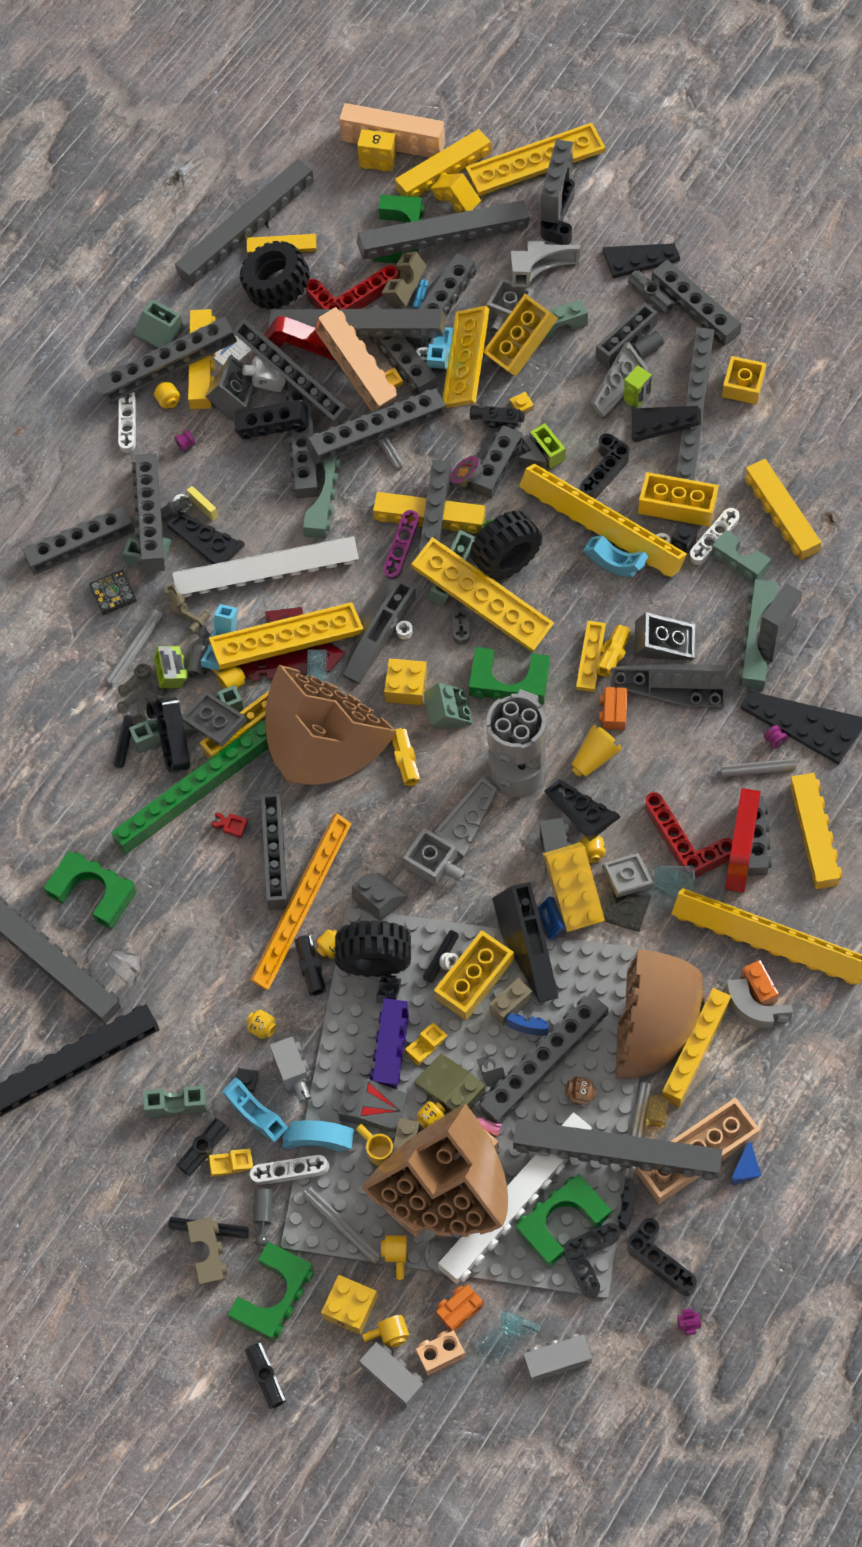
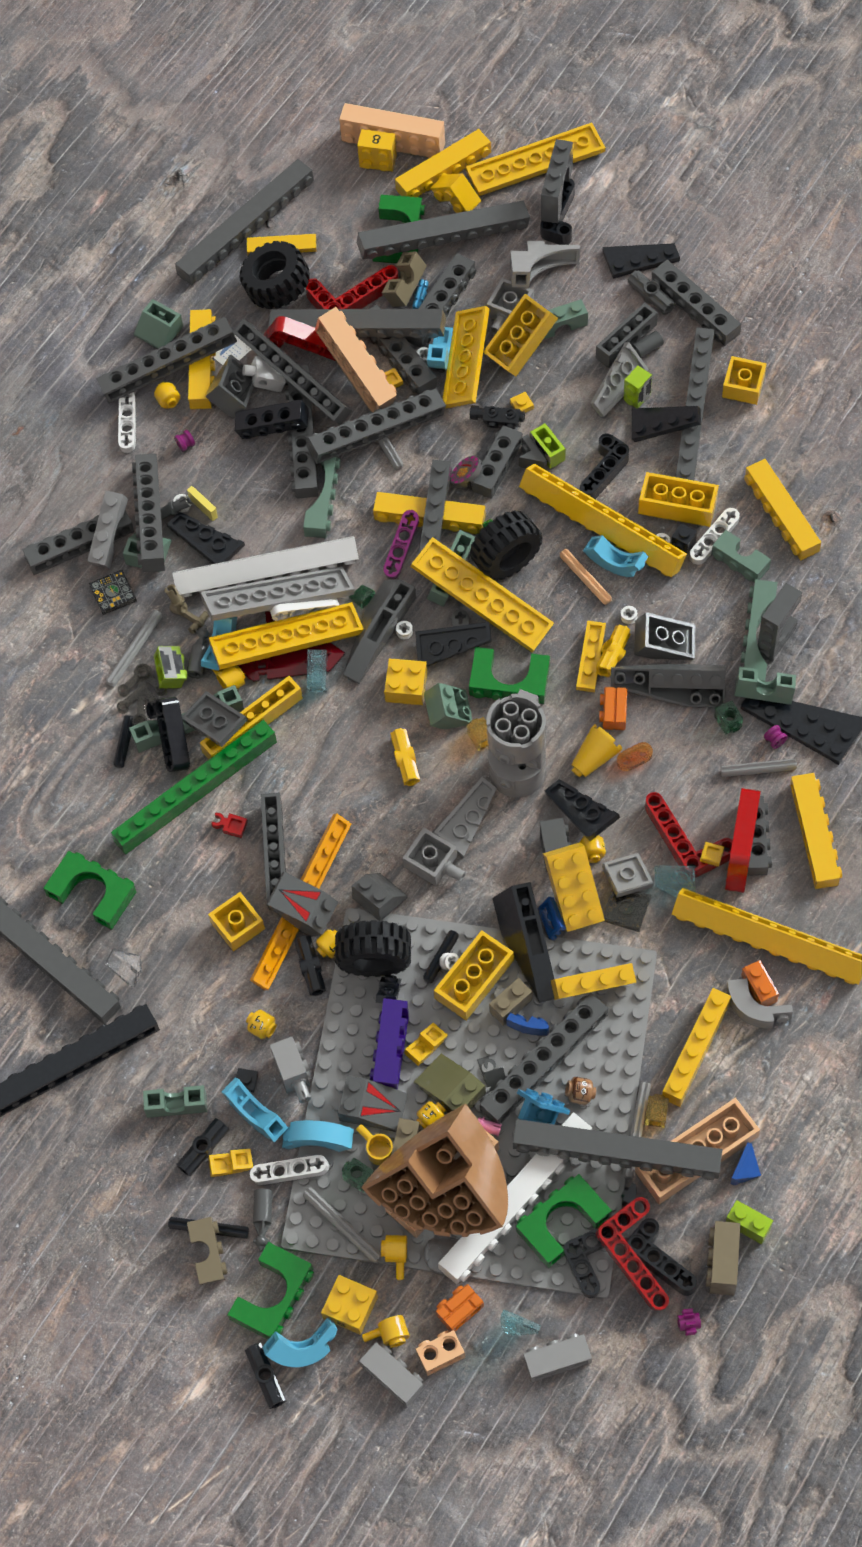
medium nougat brick [265,665,397,785] -> none
medium nougat brick [615,949,705,1079] -> none
none -> light grey arch [87,490,128,569]
none -> light grey plate [201,566,354,621]
none -> yellow brick [208,892,265,952]
none -> medium azure arch [262,1317,338,1367]
none -> dark grey slope [266,872,338,937]
none -> white beam [270,598,339,621]
none -> clear green brick [342,1158,374,1193]
none -> clear green slope [349,585,375,609]
none -> black wing [415,622,492,667]
none -> clear yellow brick [467,717,488,751]
none -> dark azure bracket [517,1088,570,1124]
none -> yellow arch [551,963,636,1000]
none -> light nougat axle [560,549,612,605]
none -> red beam [596,1197,669,1311]
none -> clear orange plate [617,742,653,771]
none -> white bush [621,606,637,625]
none -> yellow tile [700,842,724,867]
none -> dark tan brick [706,1221,740,1296]
none -> clear green brick [714,700,743,735]
none -> lime brick [726,1200,773,1245]
none -> sand green arch [734,667,796,705]

